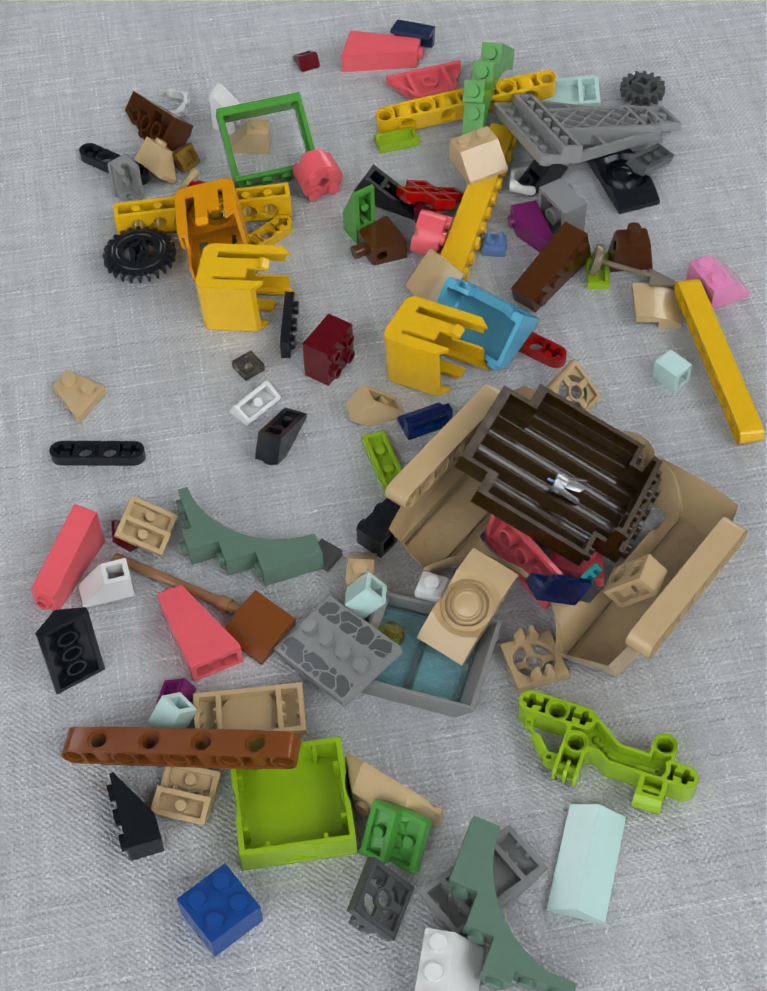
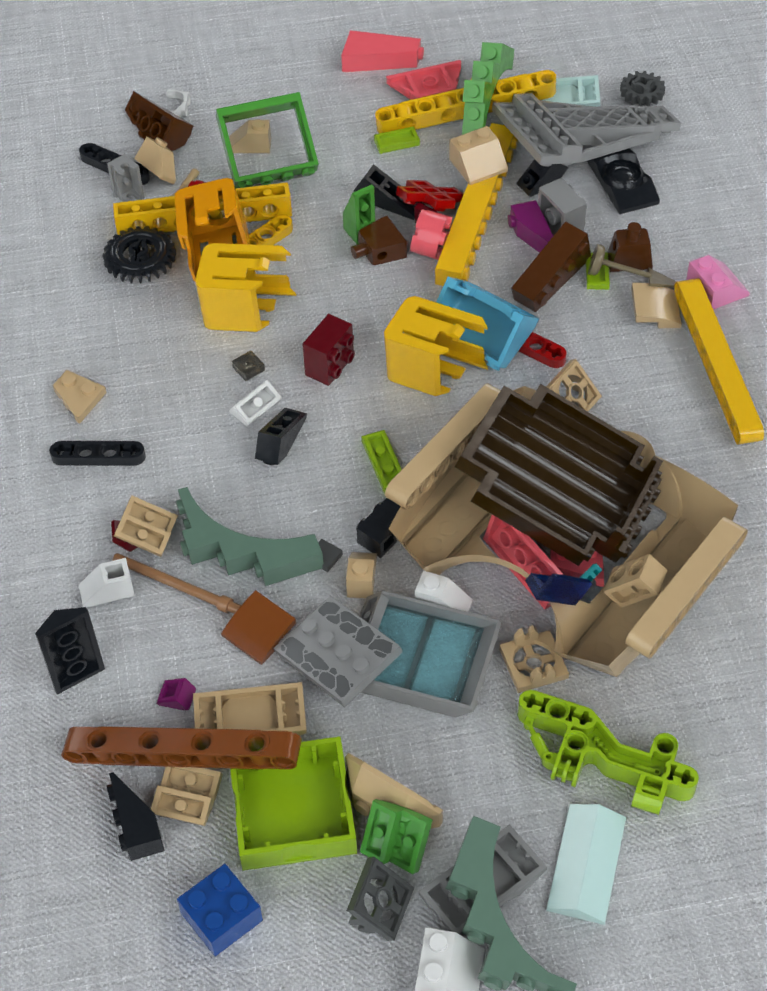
coral slope [31,504,105,611] -> none
light aqua brick [148,692,197,728] -> none
coral slope [157,585,243,681] -> none
pearl gold tile [172,143,201,173] -> none
white slope [209,83,245,133] -> none
black plate [280,291,299,359] -> none
dark red slope [293,50,320,72] -> none
coral brick [293,149,343,201] -> none
light aqua brick [344,571,387,619] -> none
tan slope [345,385,404,427] -> none
clear yellow tile [377,621,405,645] -> none
dark blue panel [390,19,435,48] -> none
clear blue panel [397,402,453,440] -> none
tan slope [405,248,466,302] -> none
tan slope [416,548,519,666] -> none
medium blue tile [483,230,507,257] -> none
white cap [509,166,536,195] -> none
flat silver piece [547,472,588,504] -> none
dark grey plate [626,143,675,176] -> none
light aqua brick [652,349,692,393] -> none

